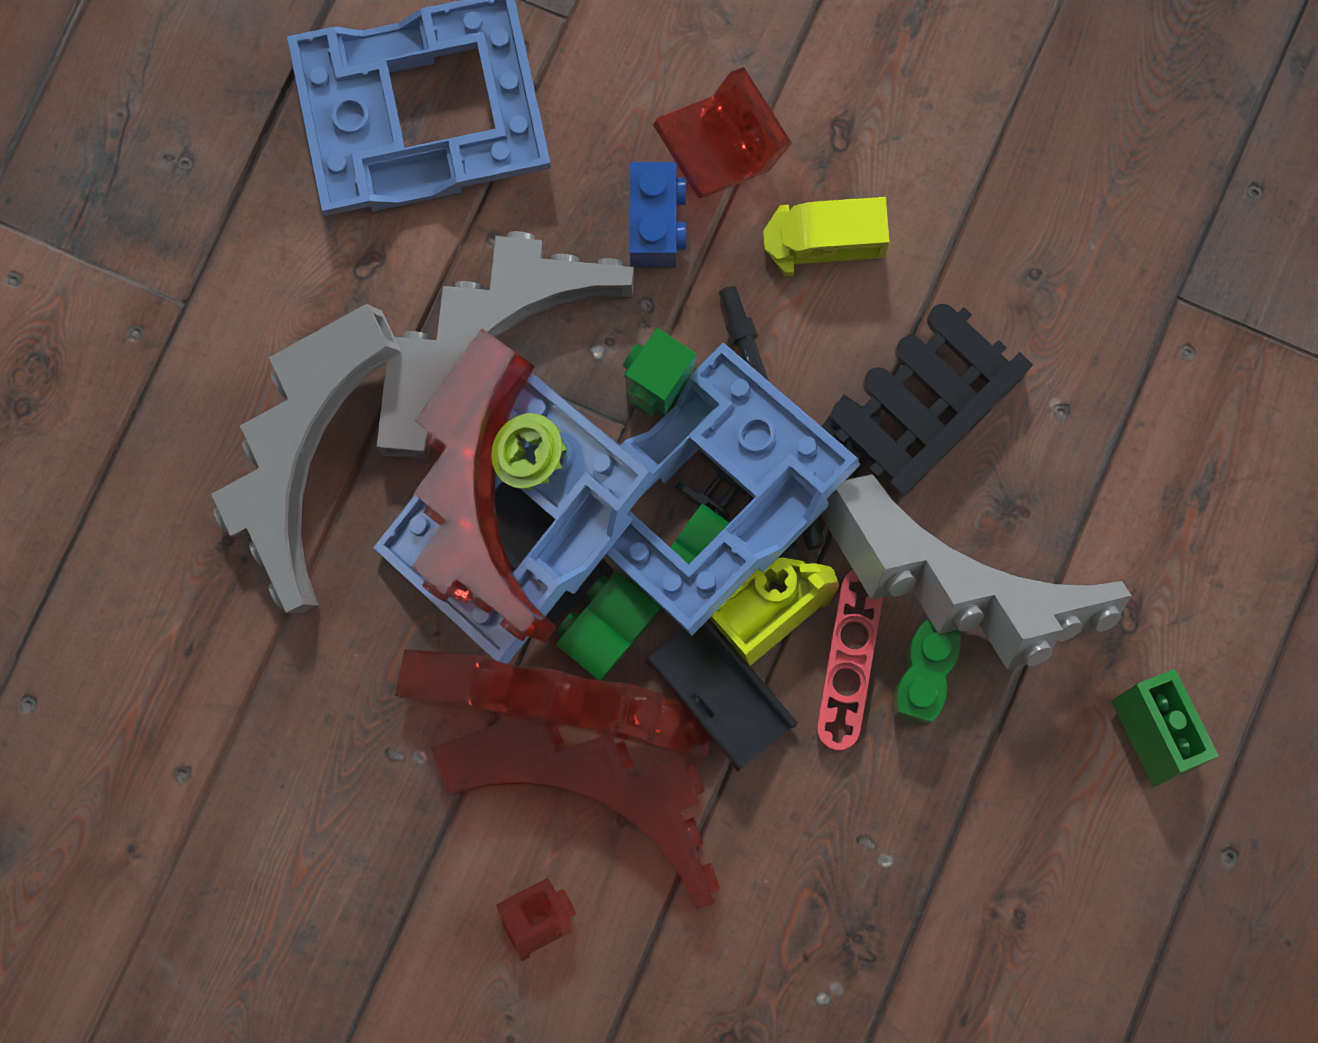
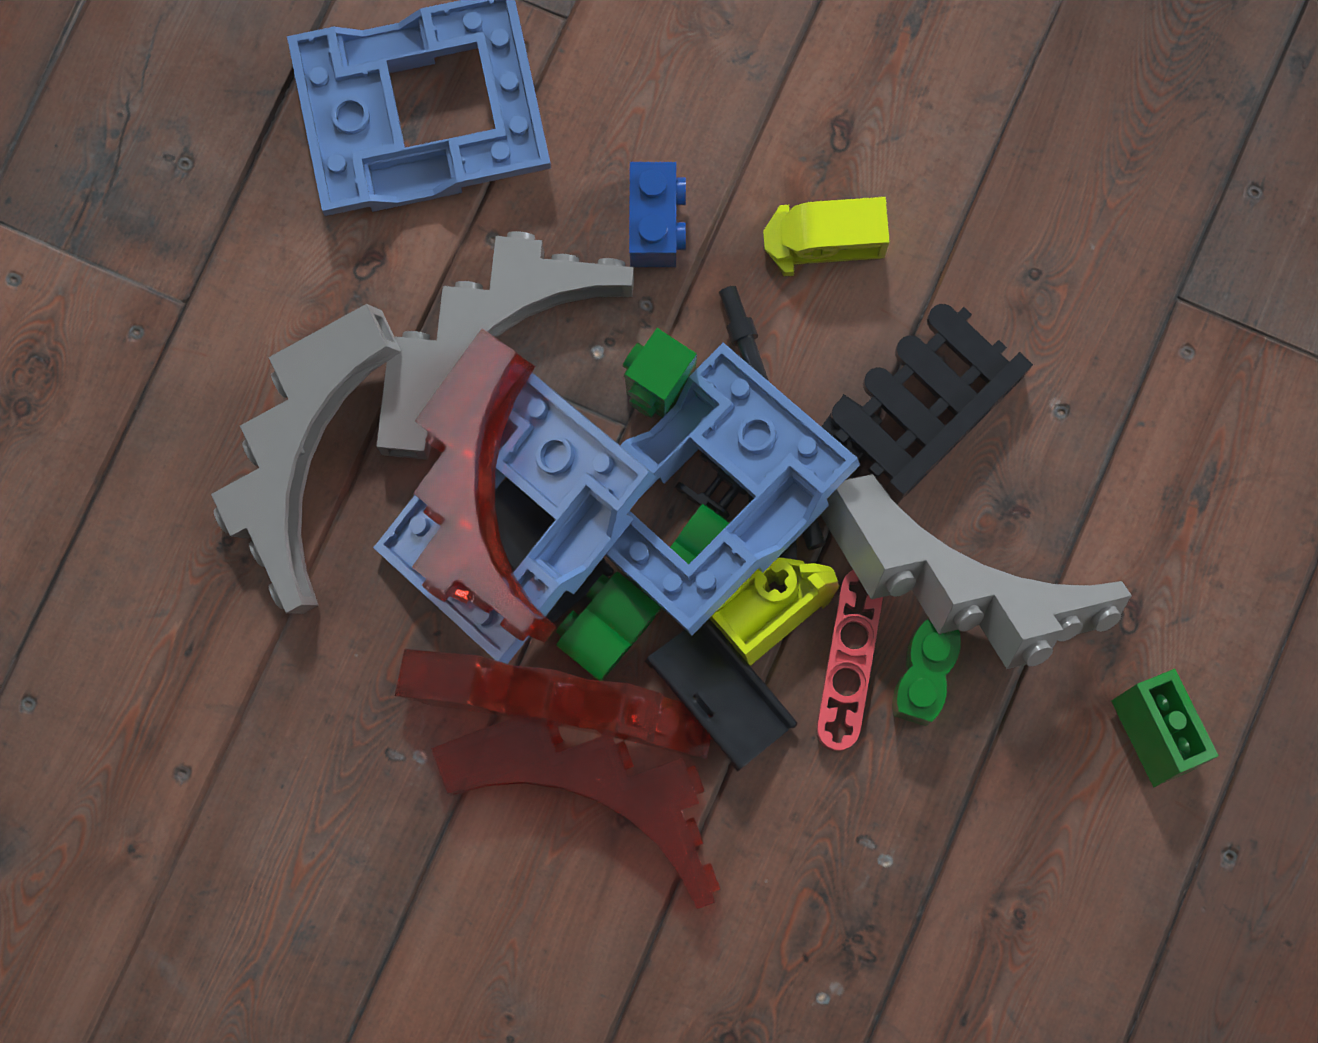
lime gear [491,413,566,491] -> none
clear red brick [496,878,576,962] -> none
clear red bracket [653,67,792,198] -> none

